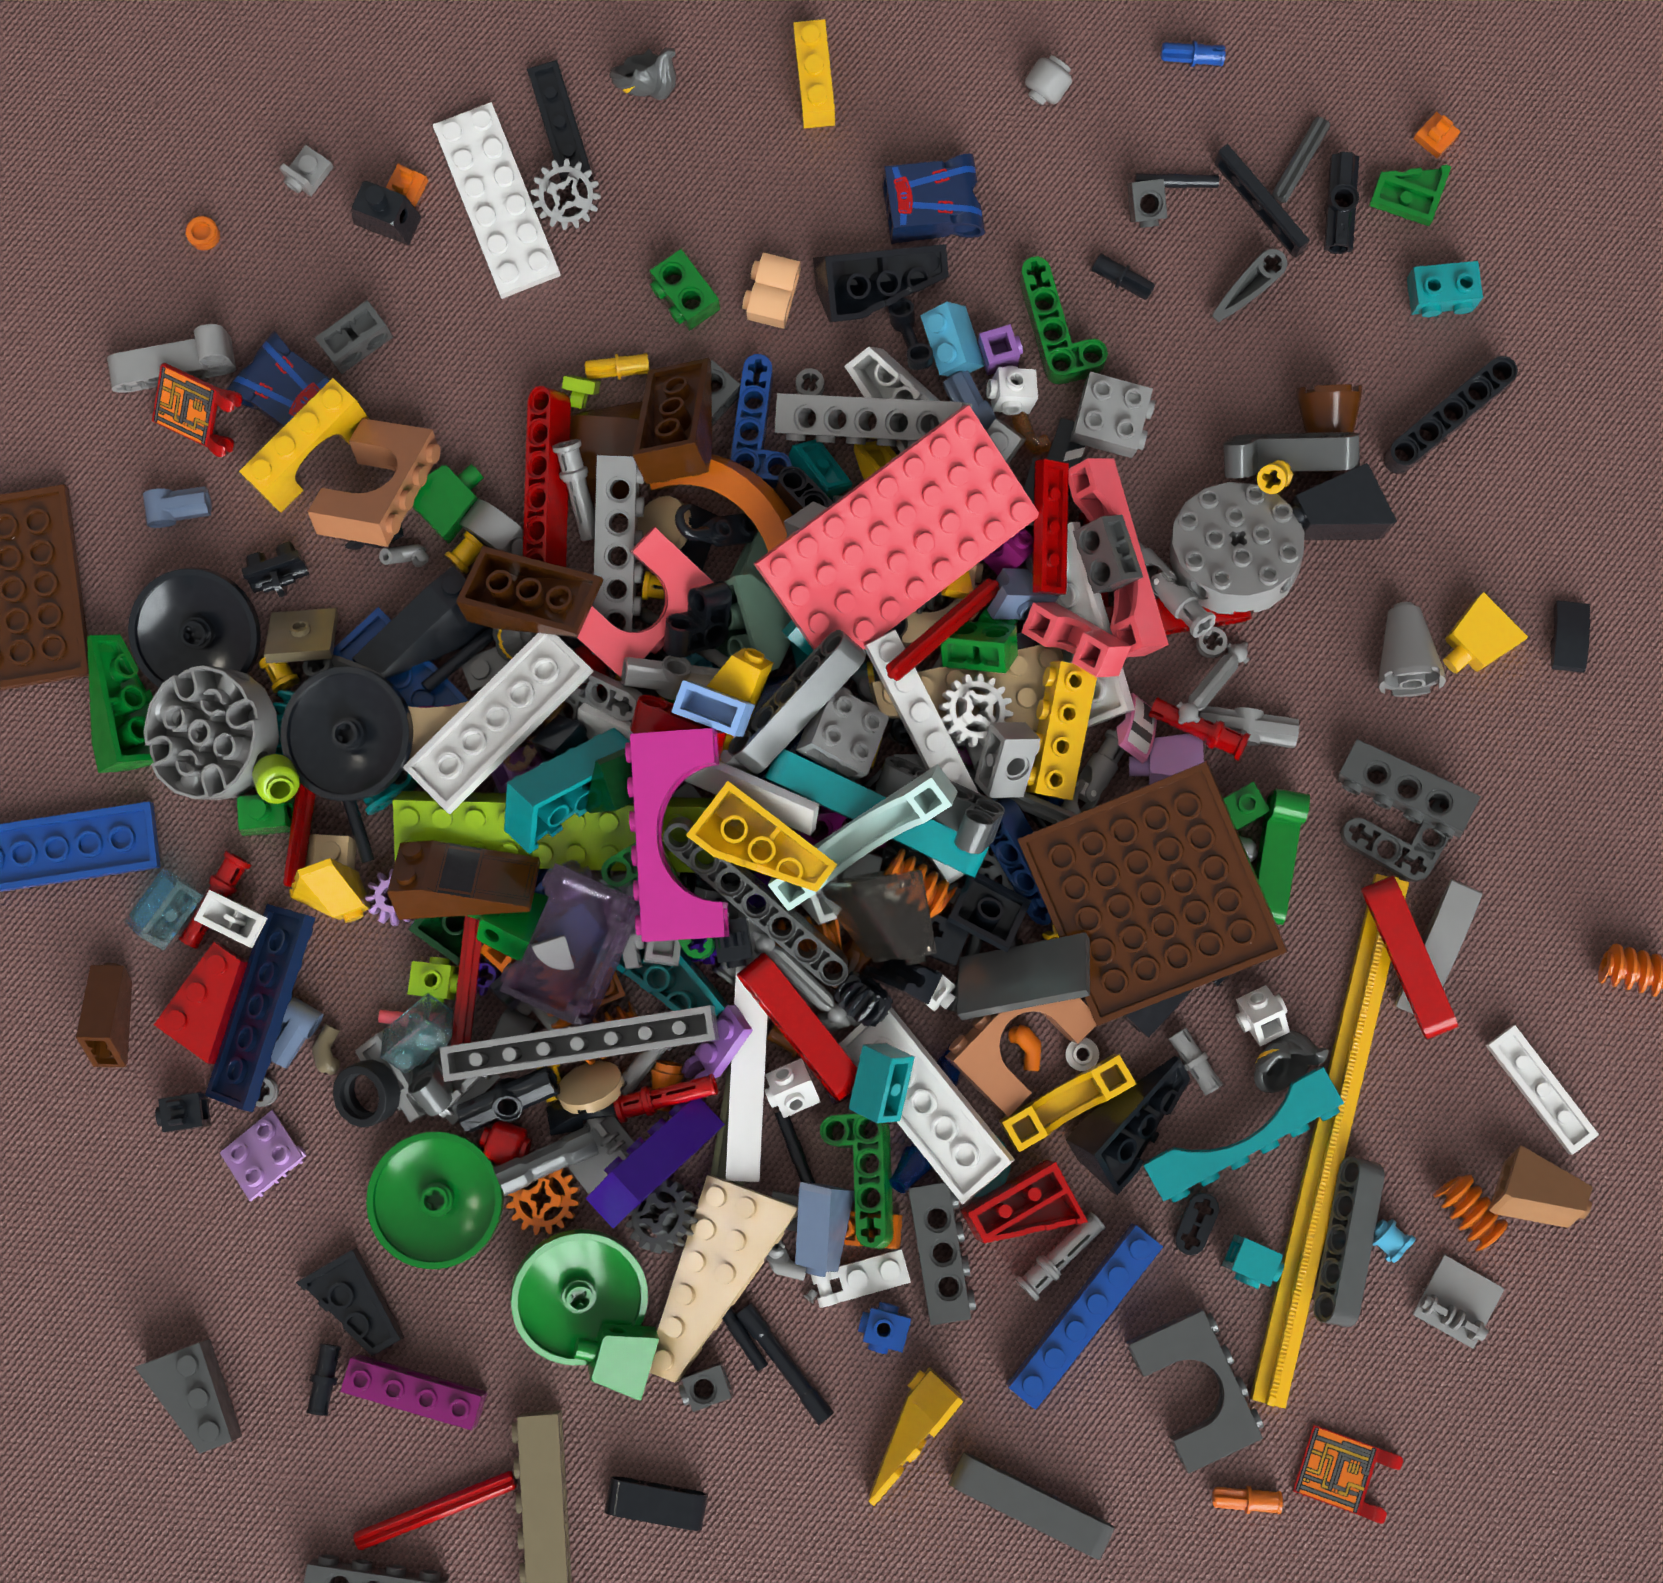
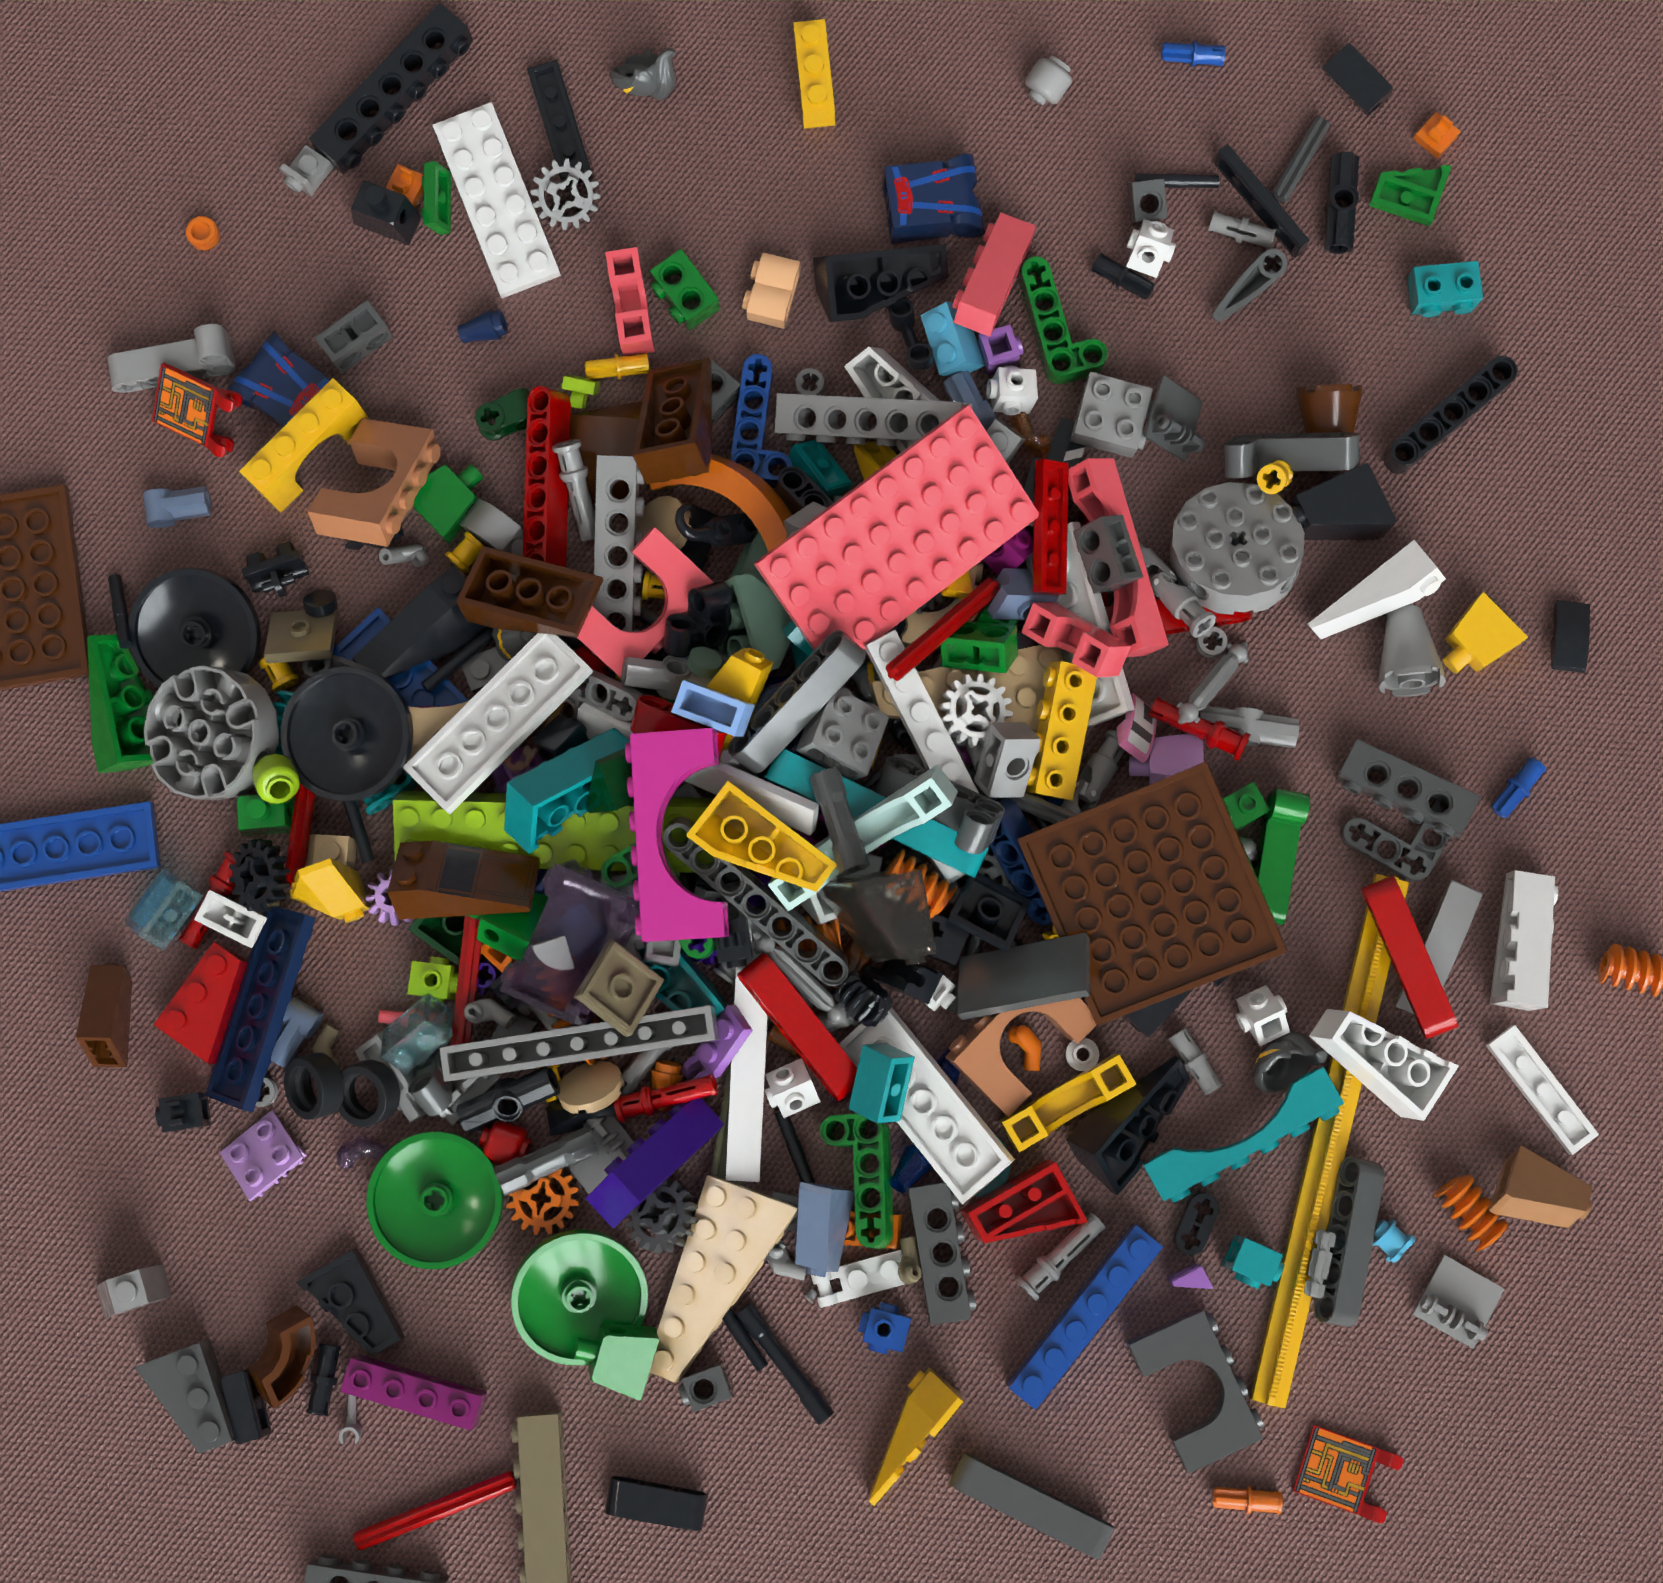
none -> light grey slope [96,1264,172,1319]
none -> black piece [108,574,132,649]
none -> black slope [221,1369,272,1444]
none -> black gear [229,839,290,912]
none -> reddish brown brick [248,1305,315,1409]
none -> black tyre [284,1053,344,1120]
none -> black tile [303,590,338,617]
none -> black brick [309,3,473,175]
none -> clear purple arm [336,1137,388,1169]
none -> light grey hand [339,1394,363,1445]
none -> green plate [421,161,451,235]
none -> dark blue cone [458,308,508,344]
none -> light grey arm [464,999,516,1029]
none -> dark green piece [475,388,530,441]
none -> dark tan plate [574,939,664,1037]
none -> coral arch [605,247,655,356]
none -> sand green tile [687,647,722,678]
none -> dark grey axle [809,768,870,875]
none -> dark tan arm [898,1236,922,1285]
none -> coral brick [952,212,1036,337]
none -> white brick [1126,219,1176,278]
none -> dark grey hinge [1144,375,1205,462]
none -> medium lavender slope [1167,1263,1213,1289]
none -> light grey pin [1208,211,1276,249]
none -> light grey axle [1304,1230,1337,1298]
none -> white wedge [1308,540,1446,639]
none -> white wedge [1309,1009,1459,1121]
none -> black hinge [1322,43,1393,116]
none -> white wedge [1489,870,1558,1011]
none -> blue axle [1491,757,1546,818]

